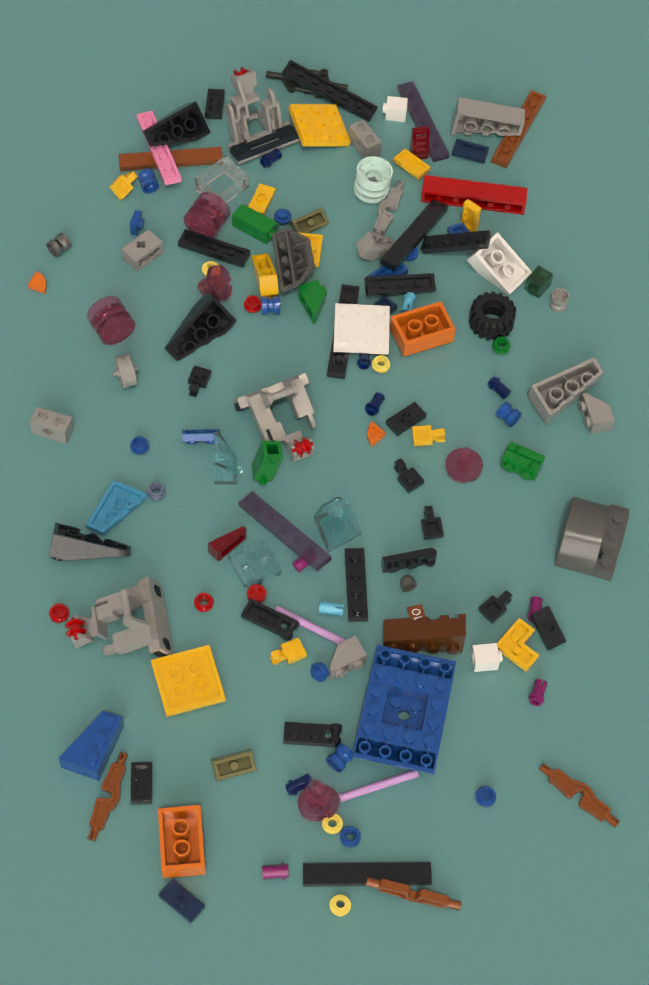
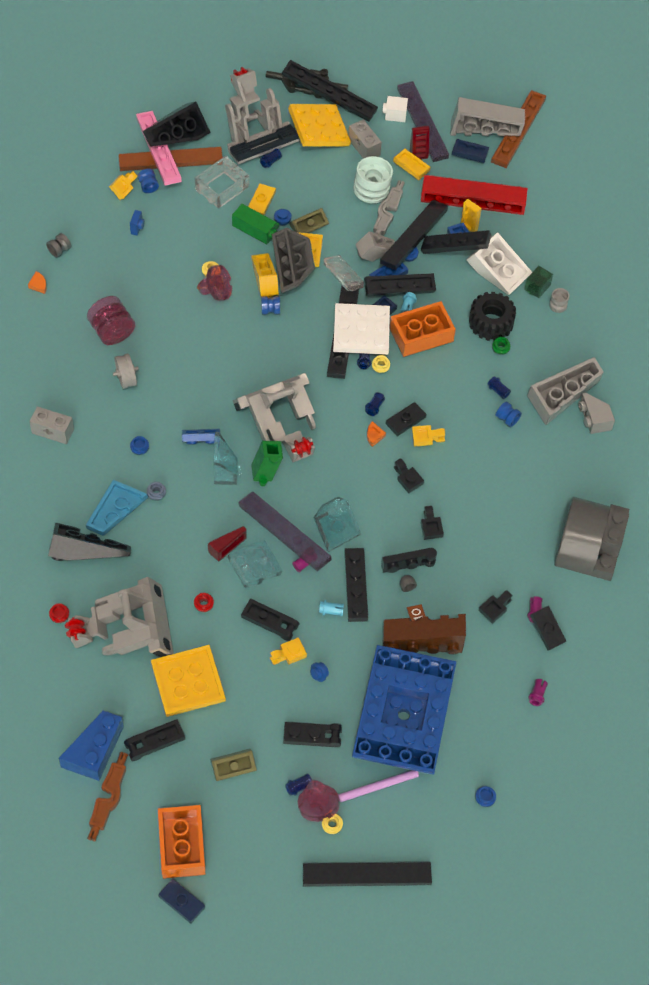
light grey brick [122,230,163,272] -> none
black plate [131,762,152,805] -> none
black wedge [164,294,237,361] -> none
black plate [178,229,250,268] -> none
clear pink wheel [184,192,230,238] -> none
black plate [188,366,212,397] -> none
black plate [205,88,225,119] -> none
red plate [244,295,262,313] -> none
red tile [247,584,267,604] -> none
magenta pin [262,863,289,880] -> none
lavender bar [275,606,346,644] -> none
green slope [298,280,327,324] -> none
blue wheel [326,743,354,773] -> none
light grey slope [329,636,367,680] -> none
light yellow plate [329,894,351,917] -> none
blue plate [340,826,361,848] -> none
dark orange piece [365,877,461,911] -> none
clear pink tile [445,447,483,483] -> none
white brick [471,643,502,672] -> none
yellow plate [497,618,539,672] -> none
green brick [500,441,546,481] -> none
dark orange piece [539,763,620,828] -> none
none -> black plate [124,719,185,761]
none -> clear plate [324,255,364,291]

